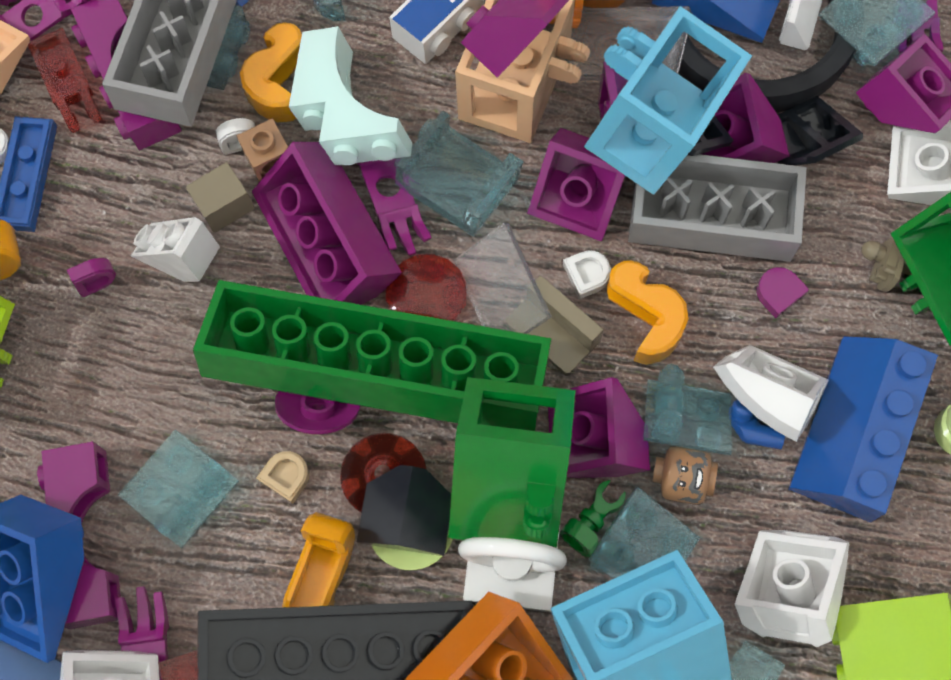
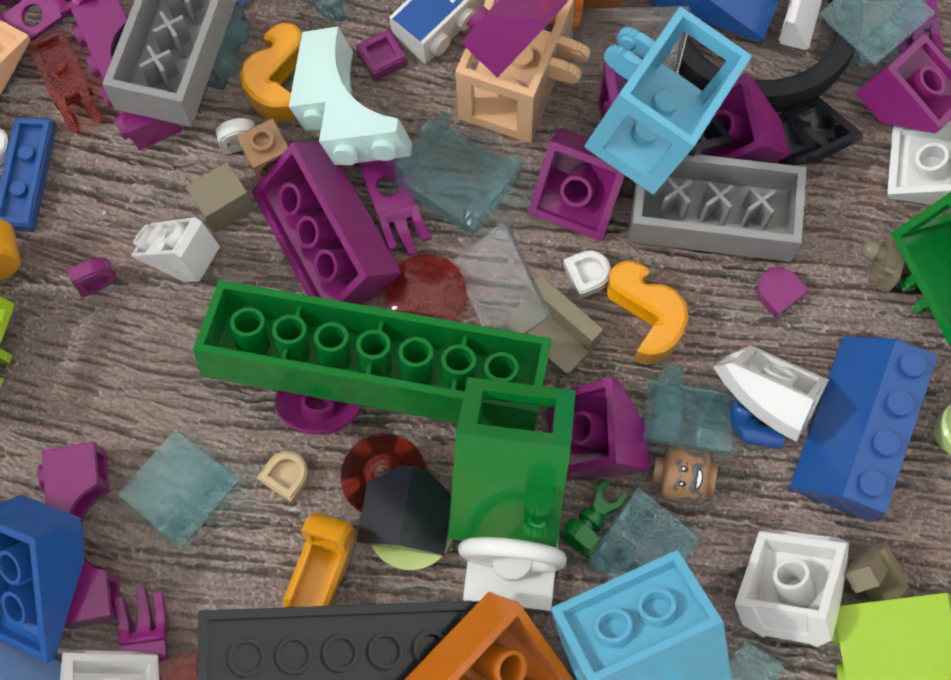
none -> magenta tile [356,29,408,82]
none -> dark tan piece [845,541,909,602]

